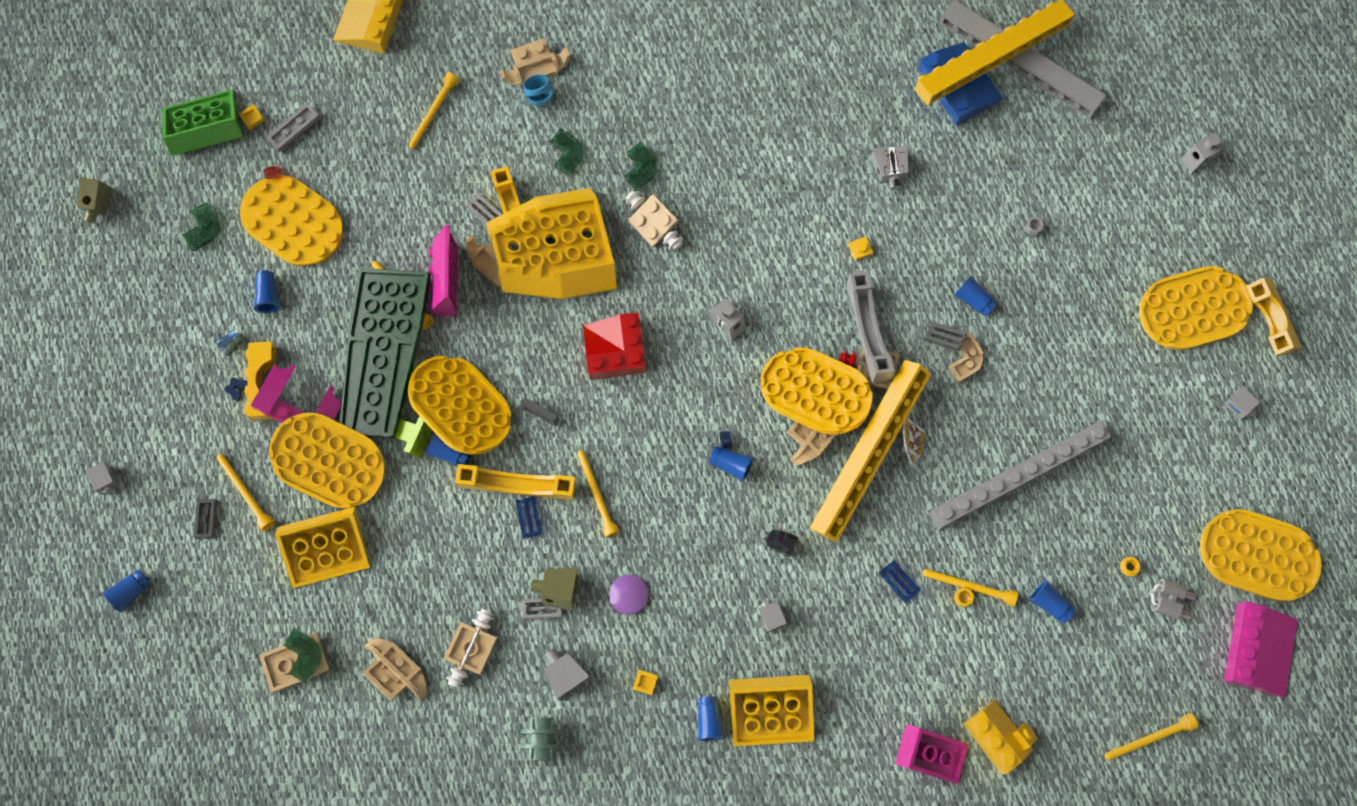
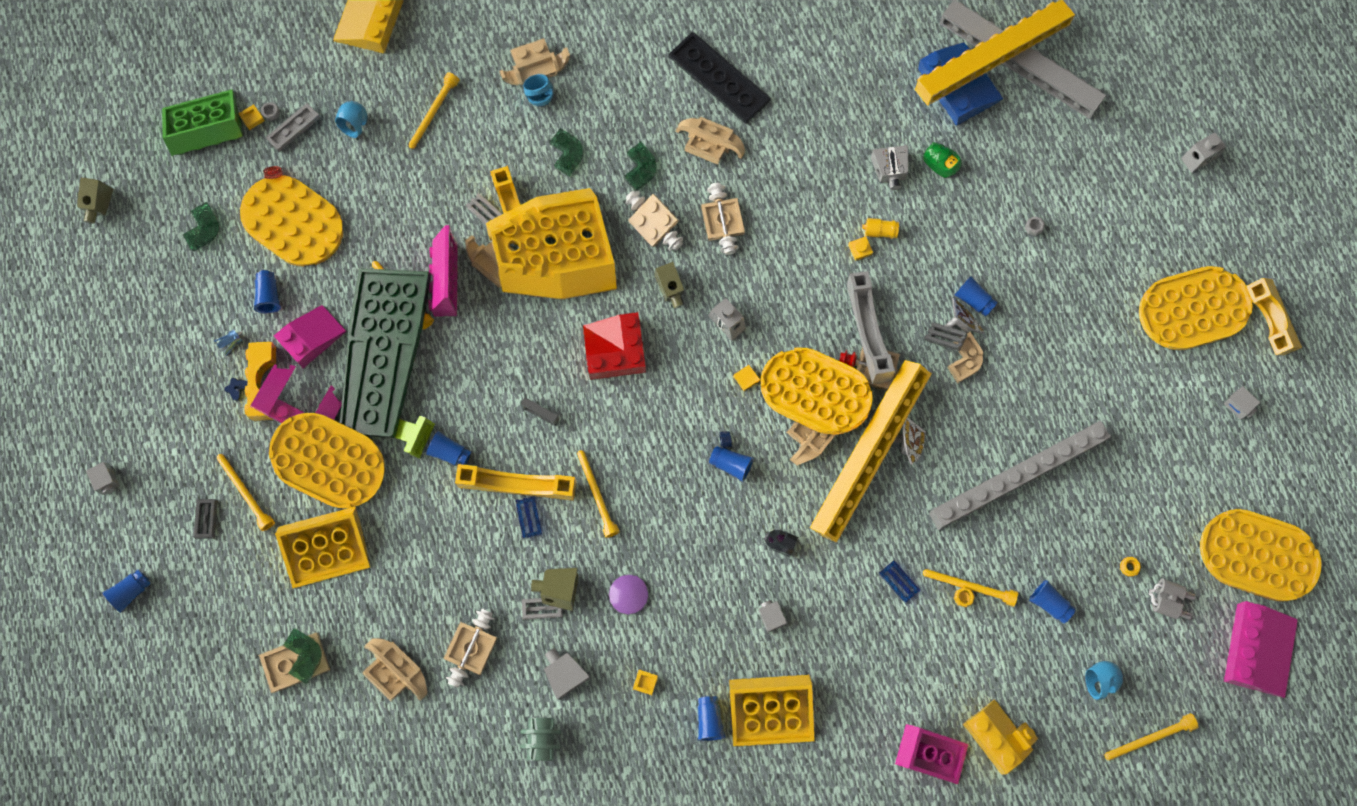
yellow plate [408,356,511,455] -> none
none -> light grey tile [261,102,280,121]
none -> dark pink slope [274,305,347,368]
none -> dark azure helmet [335,101,368,138]
none -> olive torso [654,262,684,309]
none -> black tile [668,31,771,124]
none -> tan plate [675,117,745,164]
none -> tan plate [701,183,745,255]
none -> yellow tile [733,365,760,391]
none -> yellow piece [862,218,899,239]
none -> green piece [923,142,962,178]
none -> shield [944,297,985,334]
none -> dark azure helmet [1085,661,1123,700]

